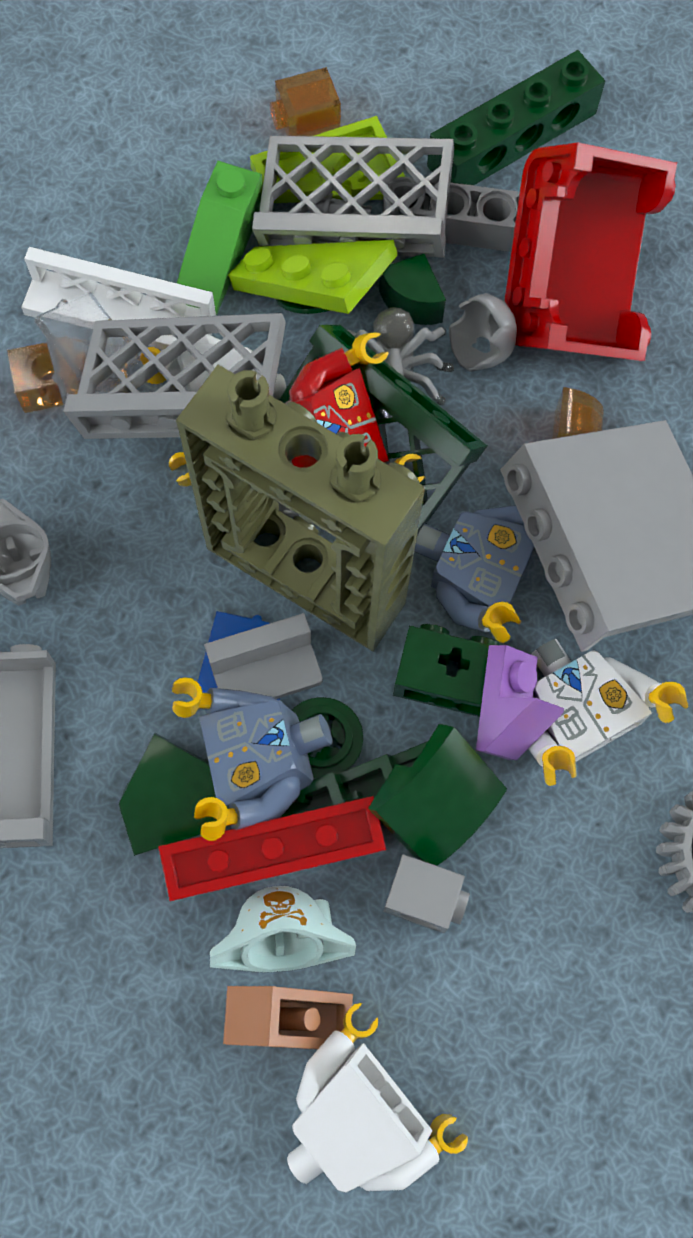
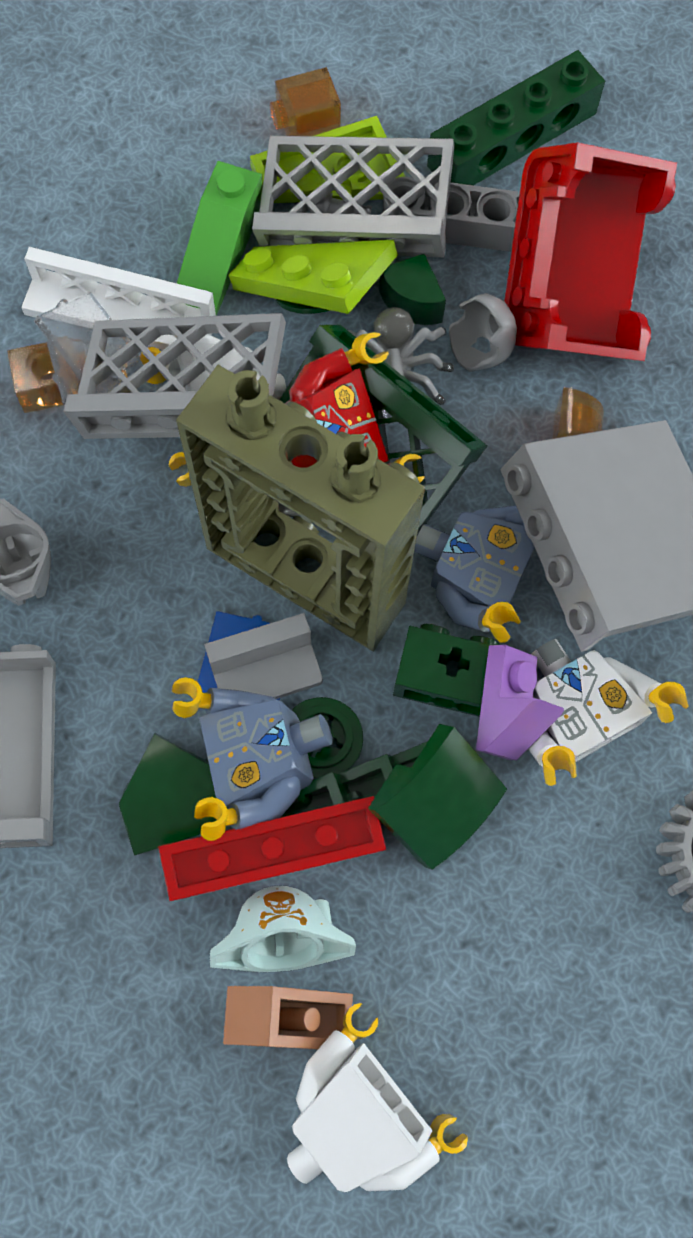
light grey brick [383,855,470,933] -> none

